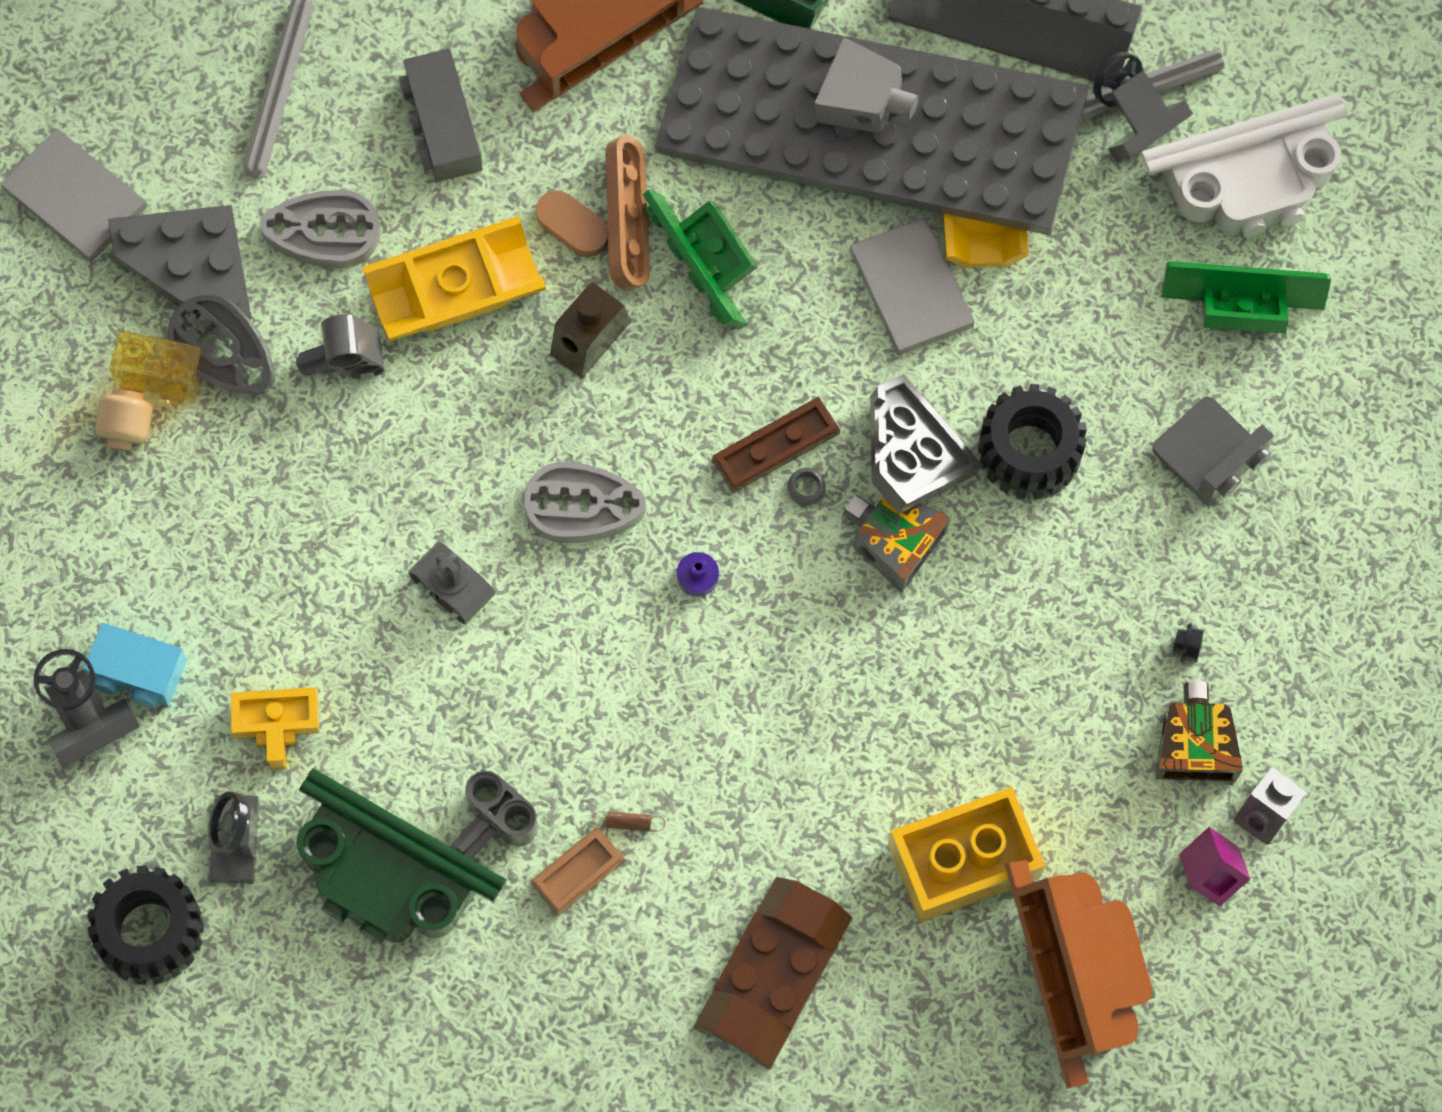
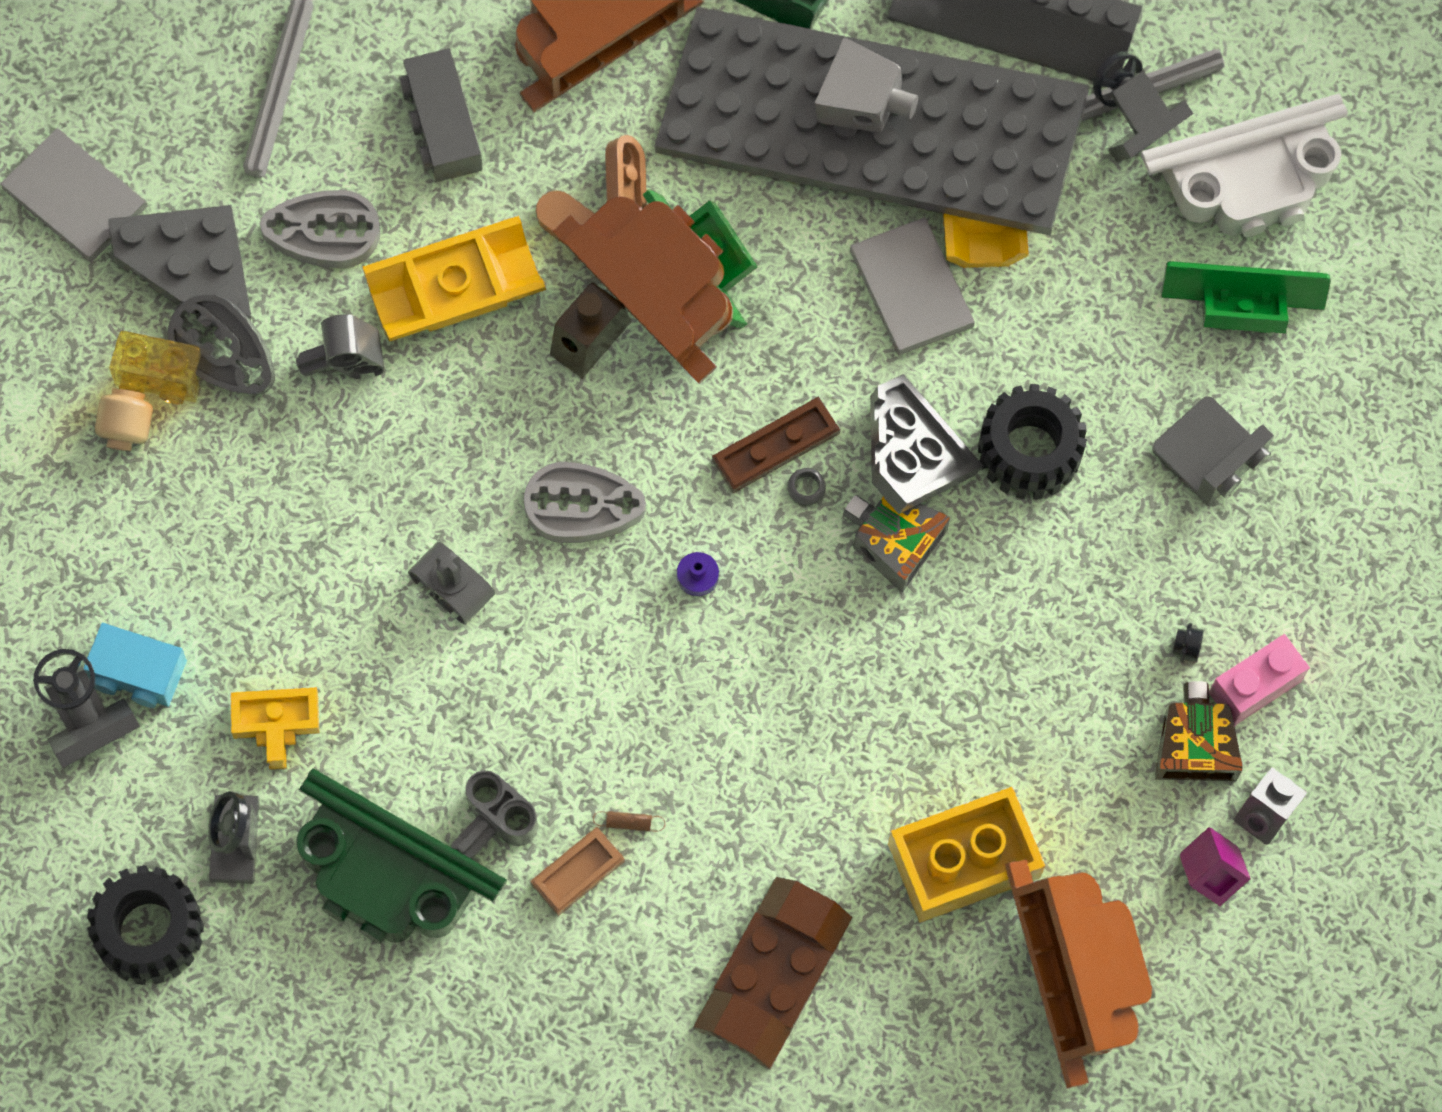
none -> dark orange brick [552,196,733,384]
none -> bright pink brick [1209,634,1310,726]

